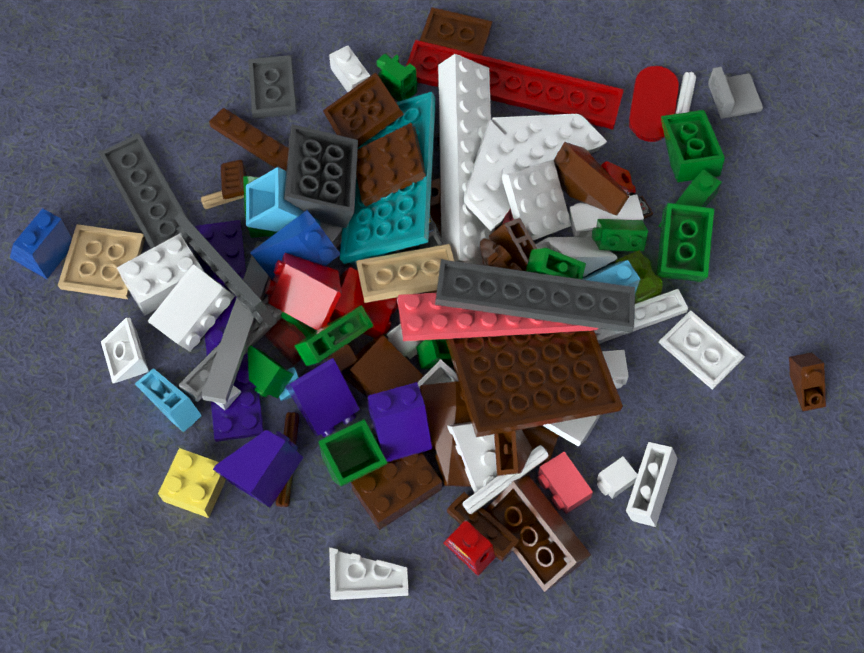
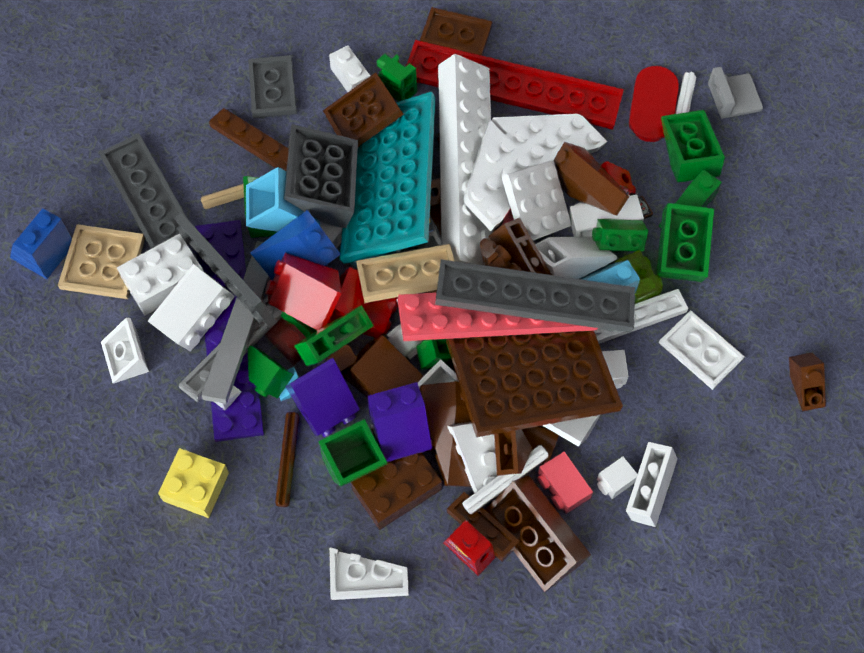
medium azure slope [135,368,202,432] -> none
dark purple slope [213,430,303,508] -> none
reddish brown slope [221,160,247,199] -> none
reddish brown plate [356,123,426,206] -> none
green slope [526,248,586,280] -> none

